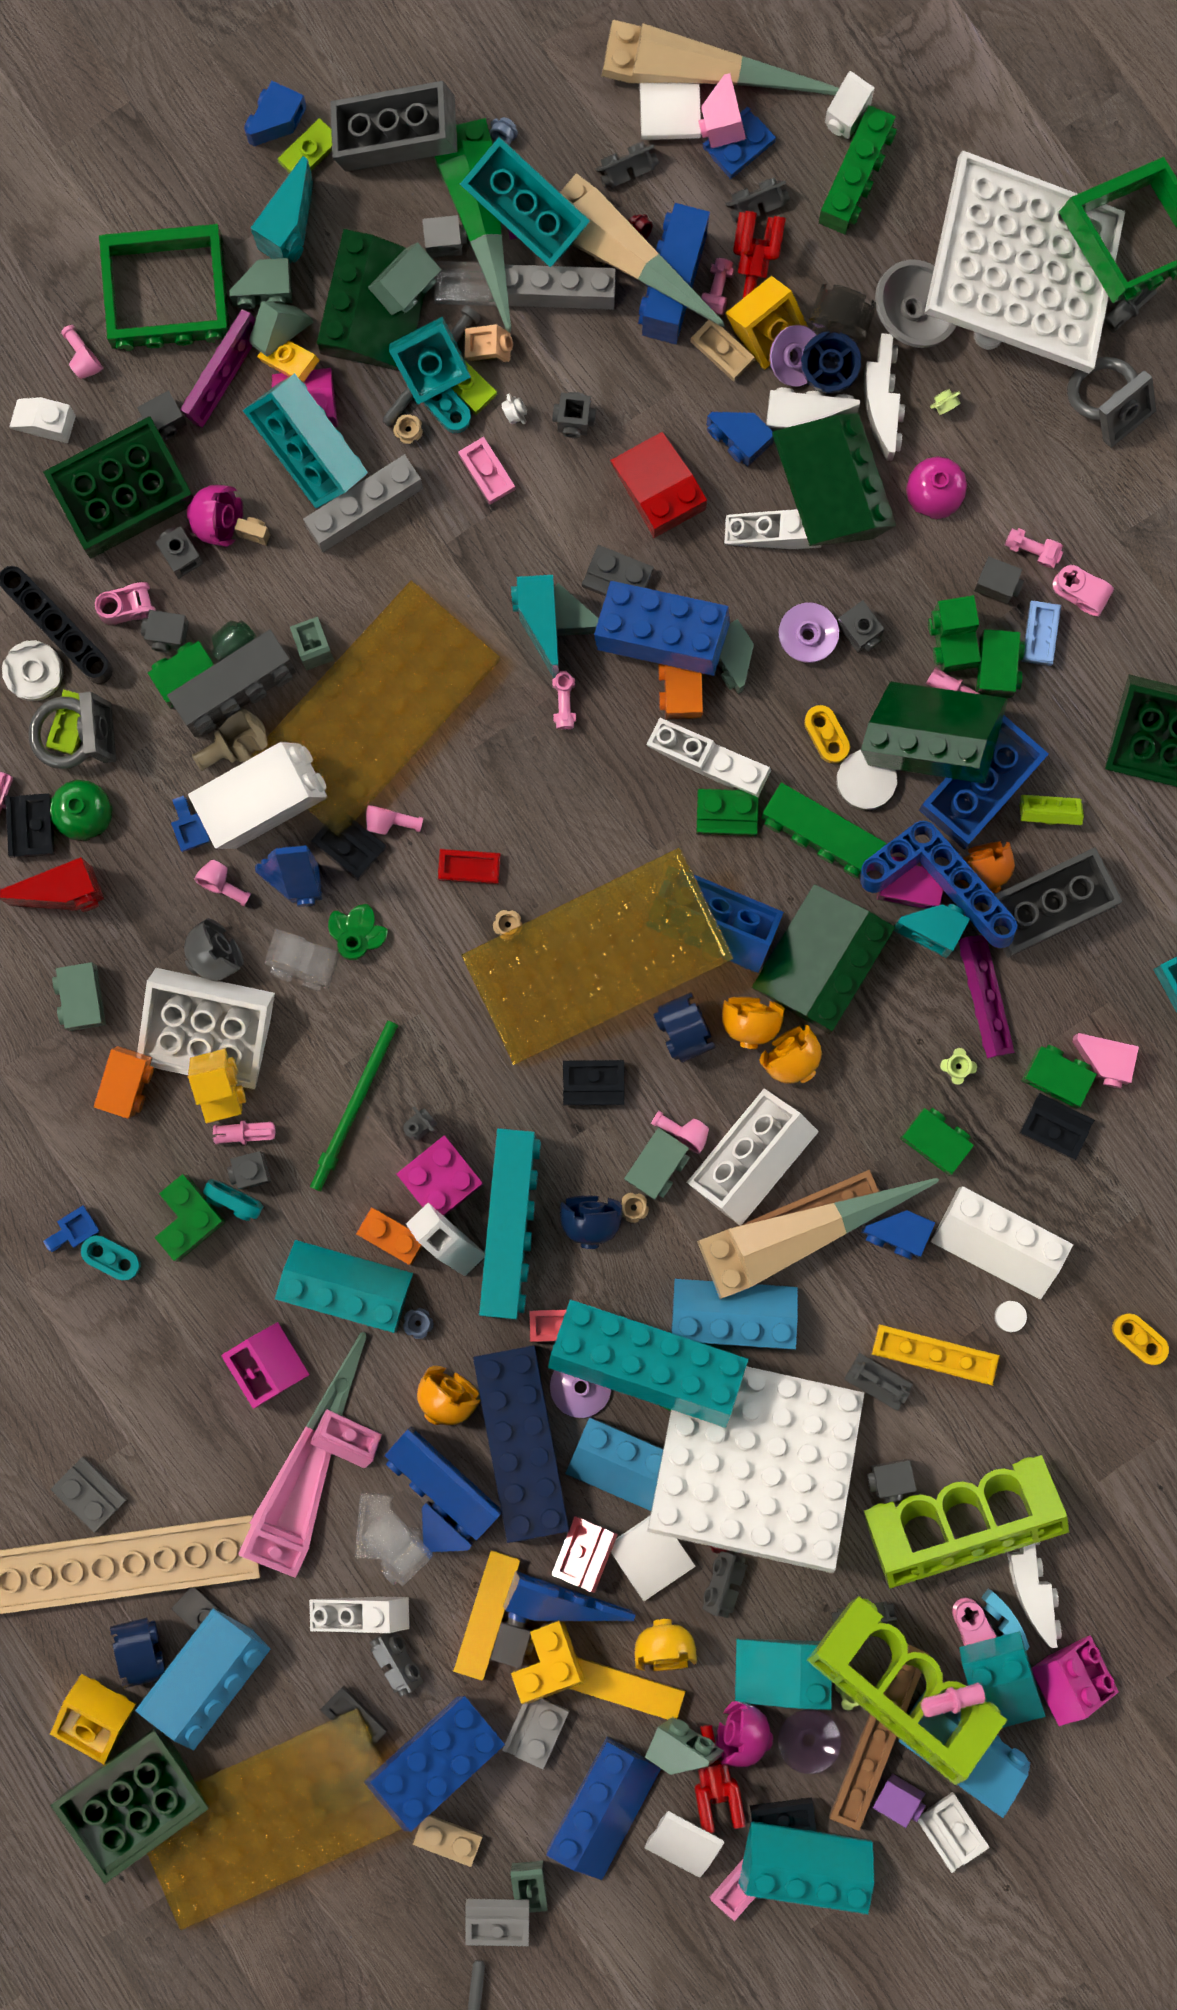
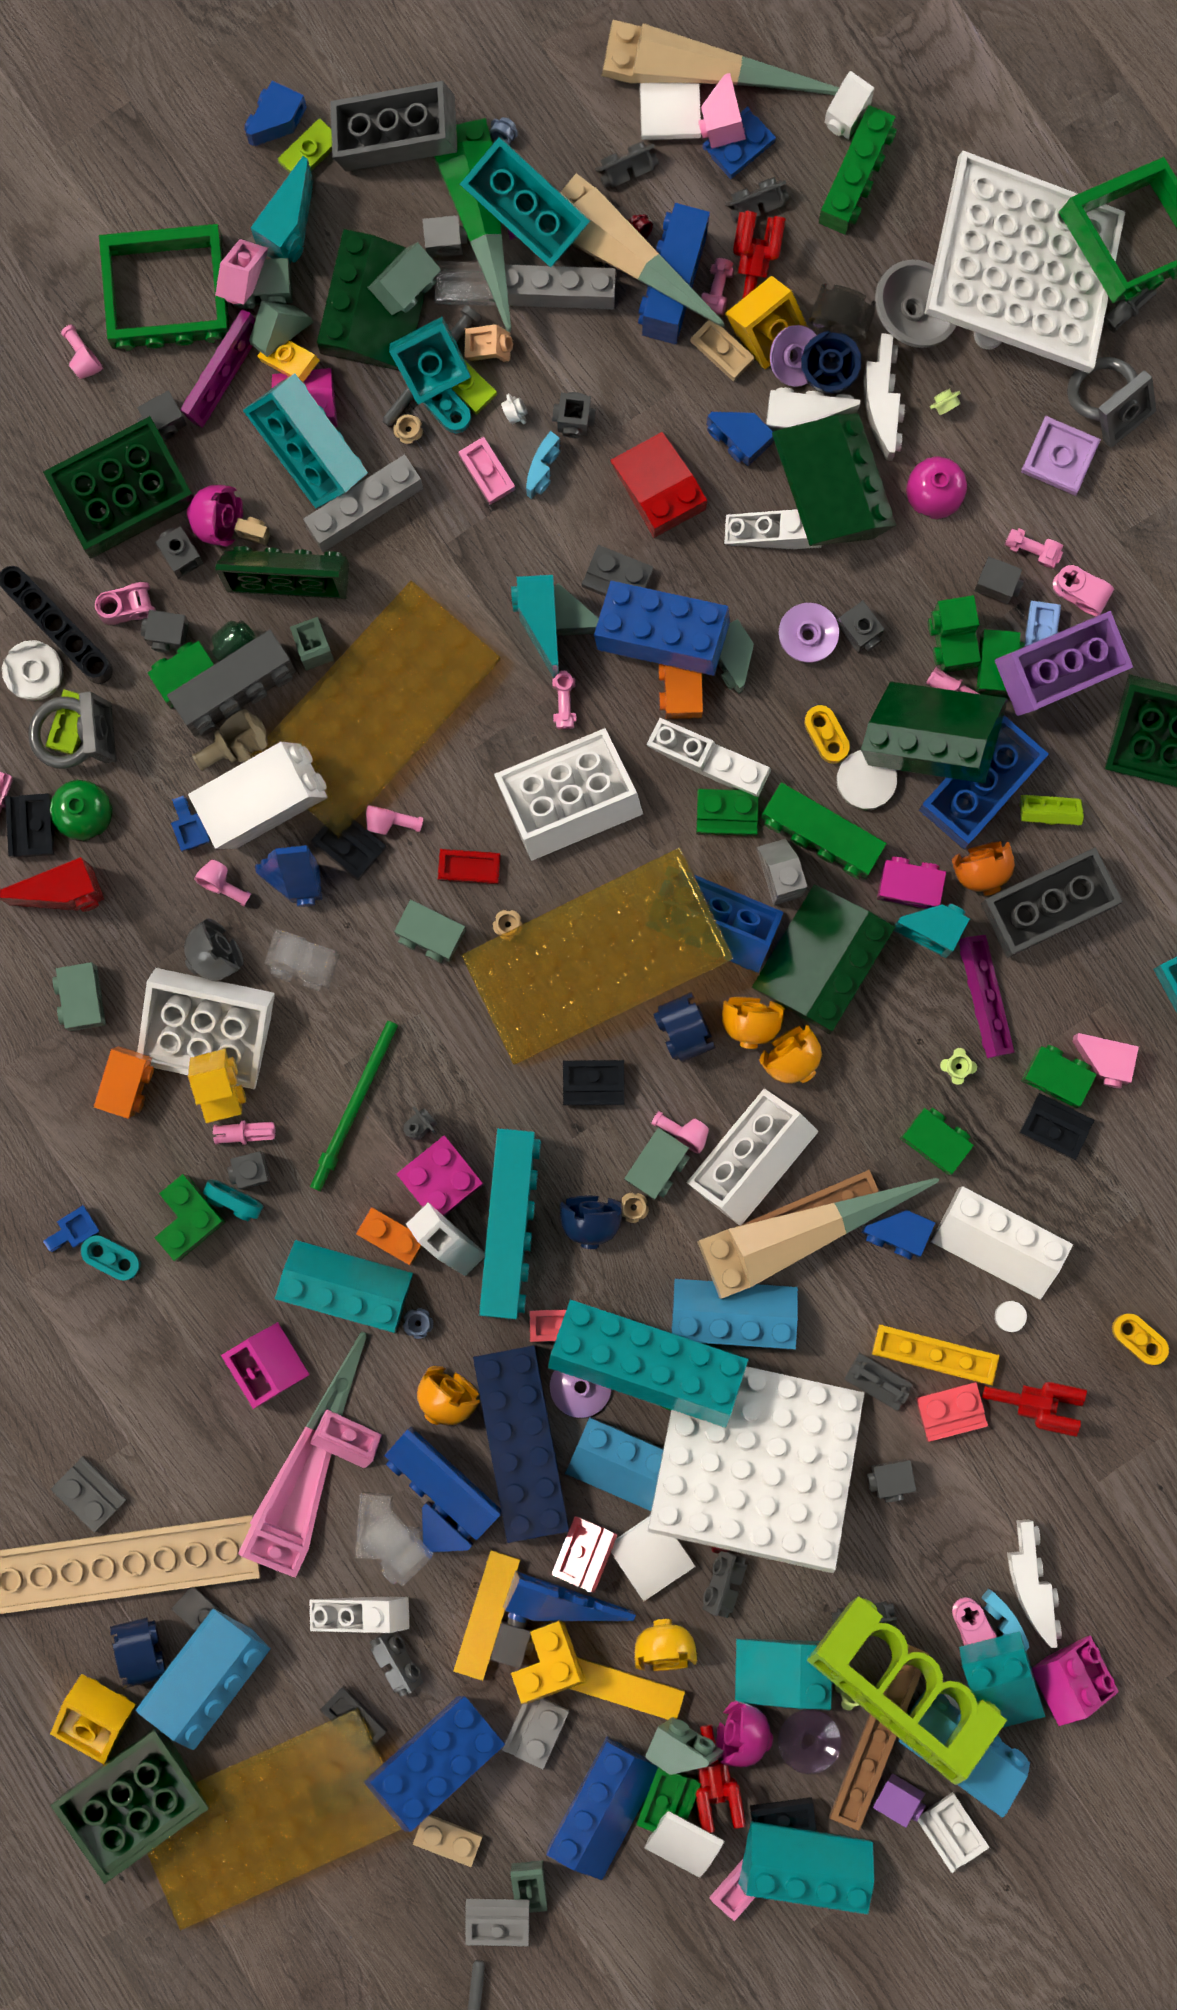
white slope [10,397,76,444] -> none
green plate [328,904,388,960] -> none
blue beam [860,821,1017,948] -> none
lime fence [864,1455,1069,1589] -> none
bright pink axle [921,1683,985,1717] -> none
none -> bright pink slope [215,239,268,305]
none -> dark green slope [215,546,349,599]
none -> sand green brick [394,899,466,963]
none -> white slope [494,728,643,861]
none -> medium azure slope [526,431,561,499]
none -> green plate [636,1767,701,1832]
none -> light grey slope [756,839,807,905]
none -> coral plate [916,1382,988,1442]
none -> red plant [982,1382,1087,1437]
none -> medium lavender brick [994,611,1133,716]
none -> lavender plate [1021,416,1101,496]

